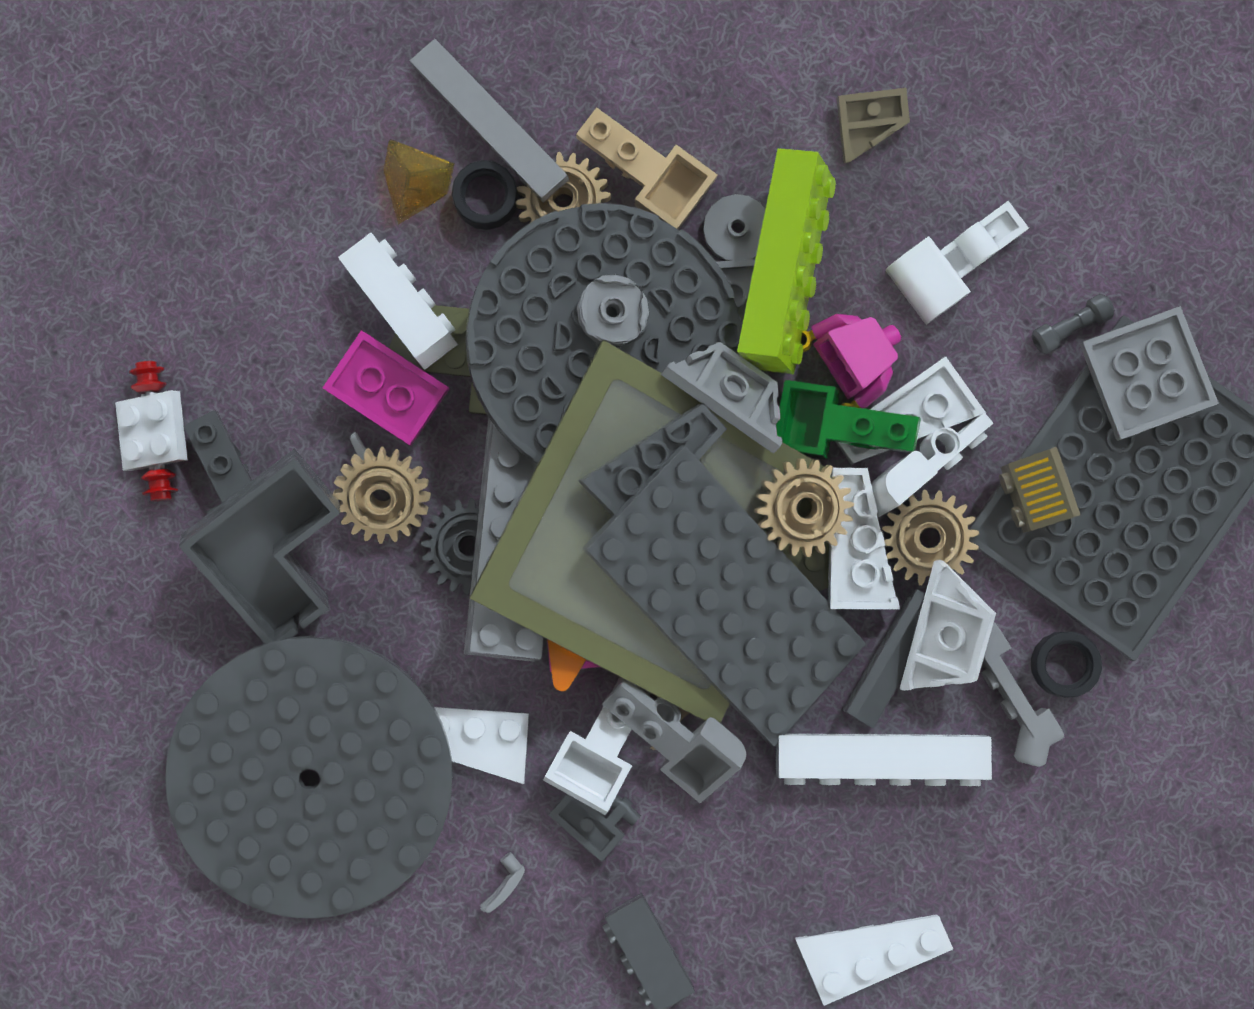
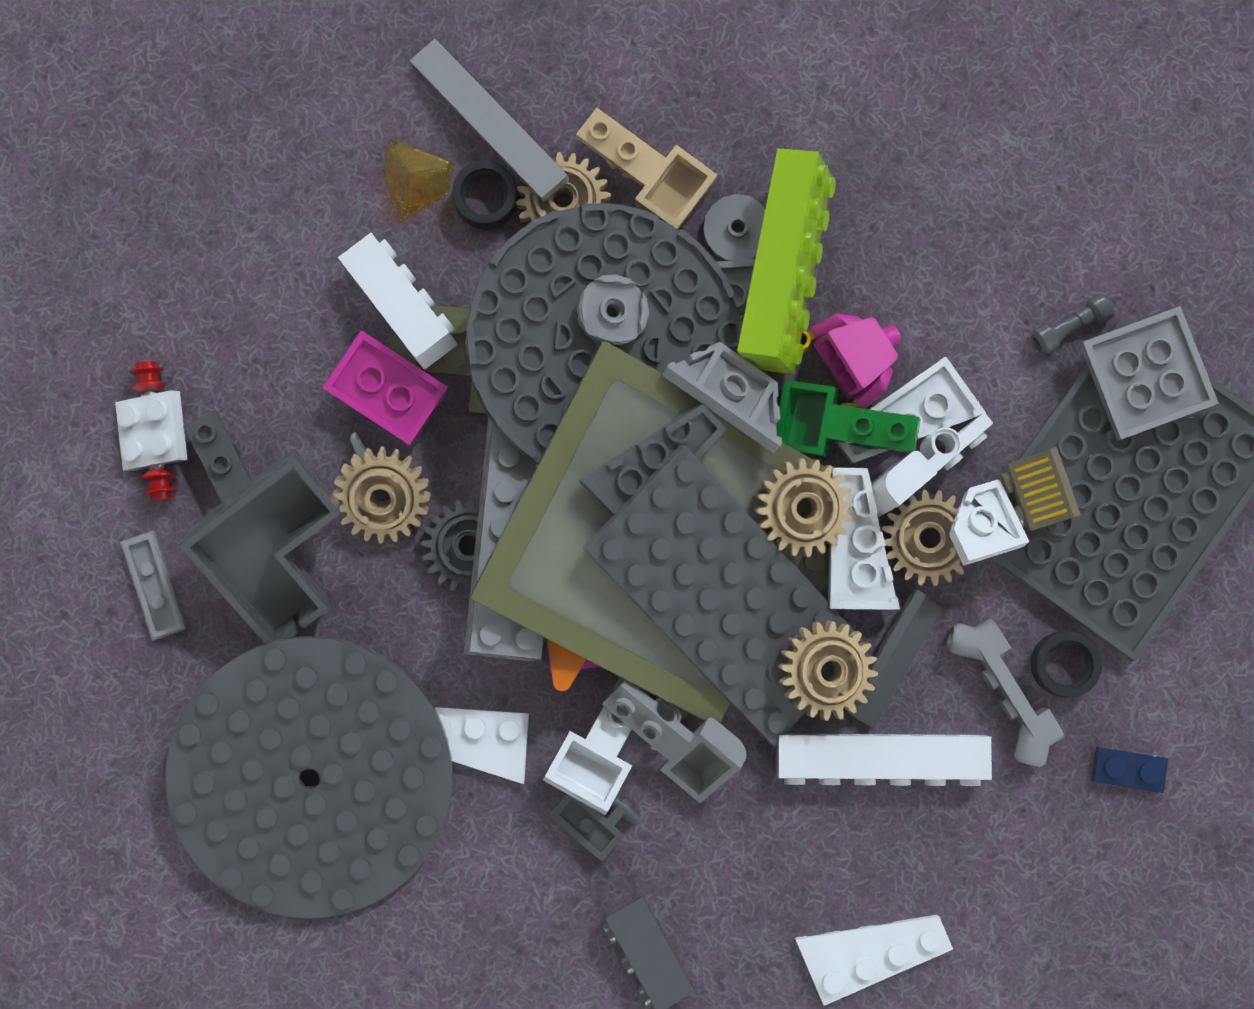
light grey piece [480,852,525,913] -> none
dark tan wing [837,88,910,163] -> none
white plate [885,201,1029,325] -> none
white wing [900,560,996,691] -> none
none -> light grey tile [120,531,187,641]
none -> tan gear [778,621,878,721]
none -> white plate [949,479,1029,566]
none -> dark blue plate [1091,746,1169,793]

